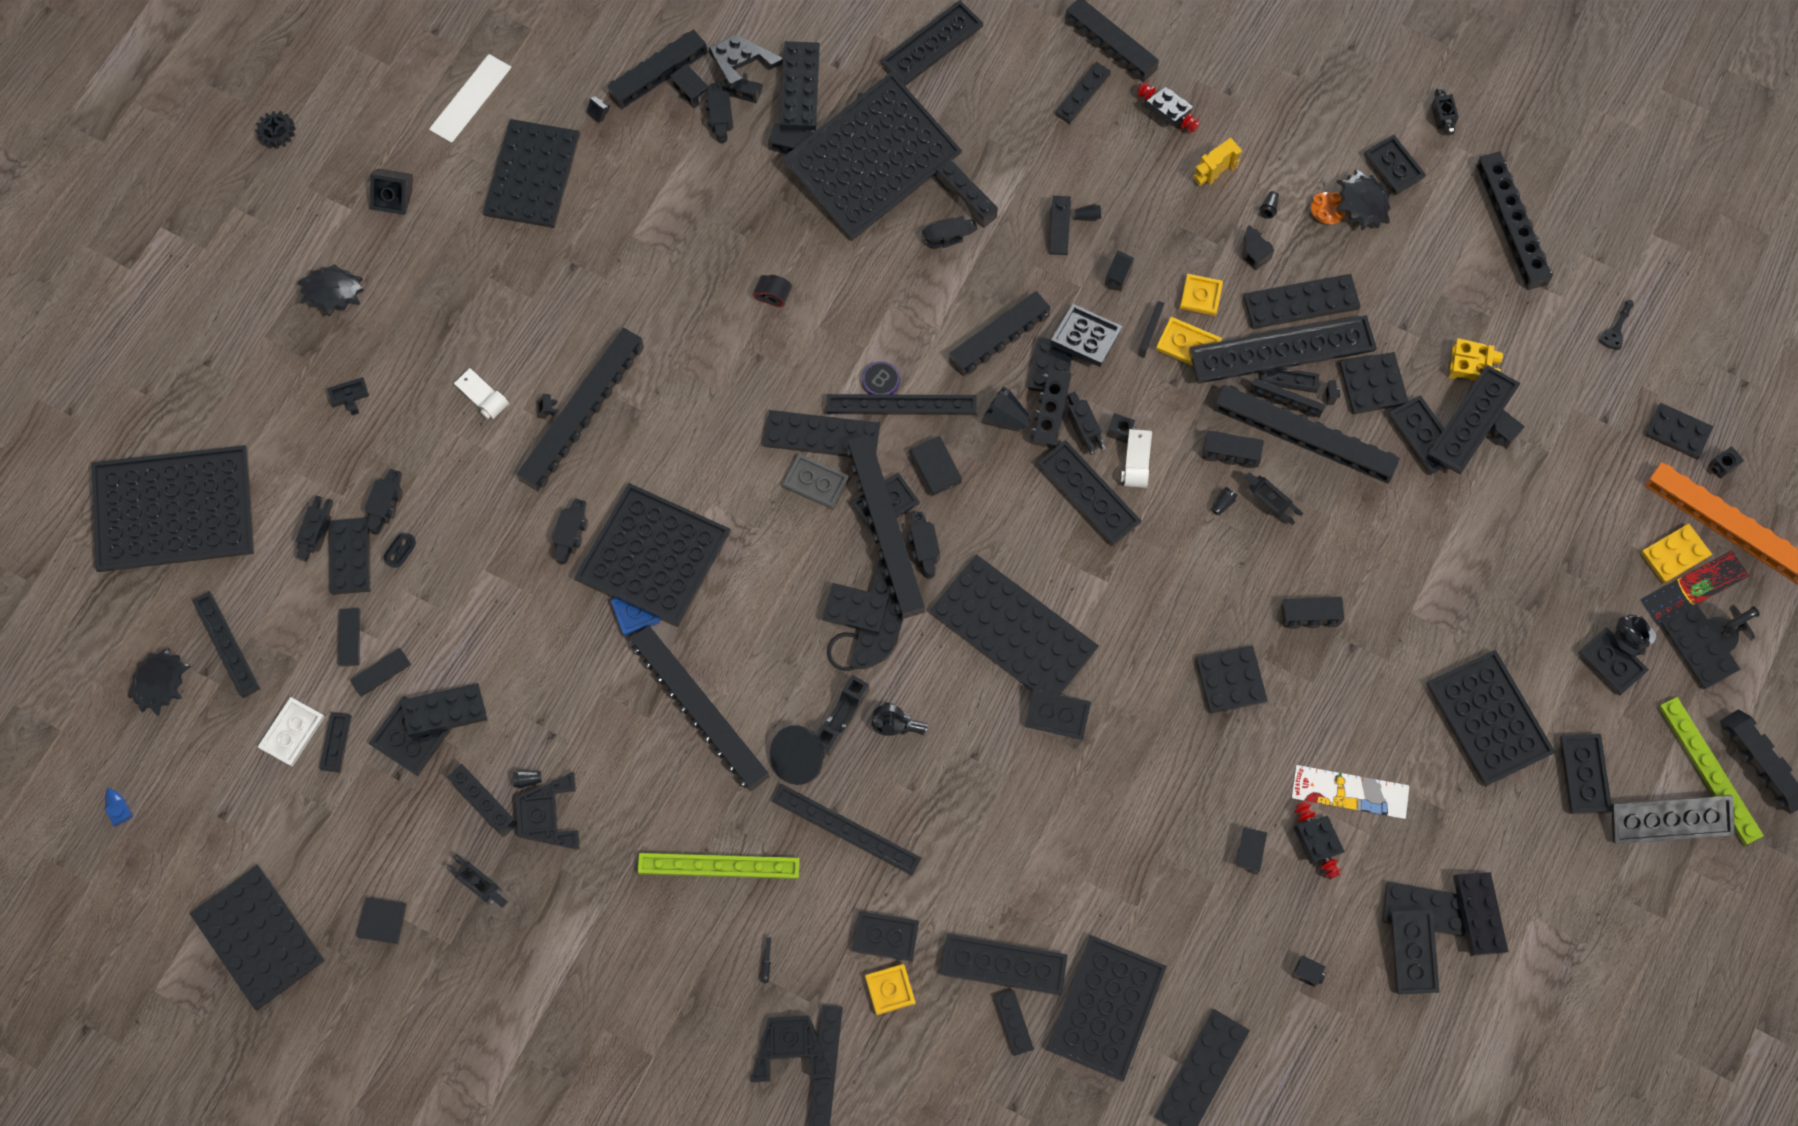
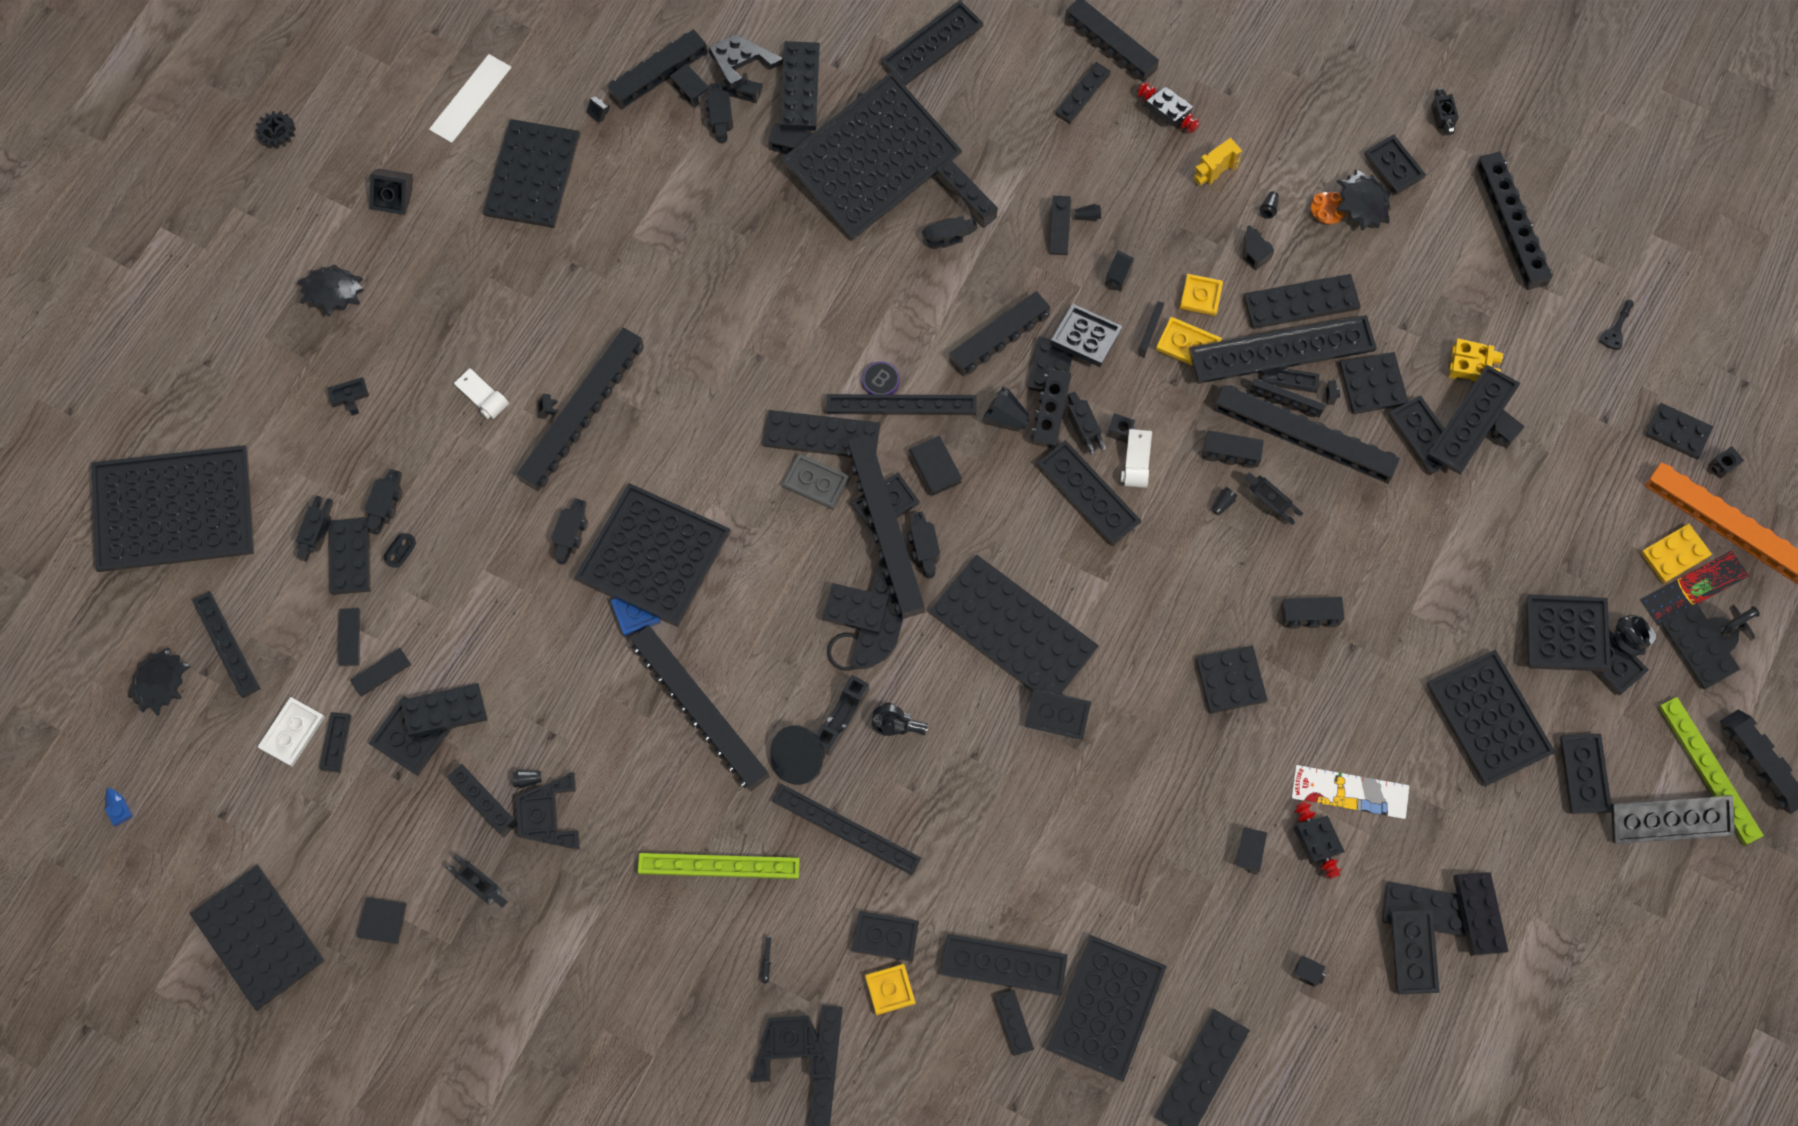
black piece [752,275,792,307] -> none
none -> black plate [1527,595,1611,672]

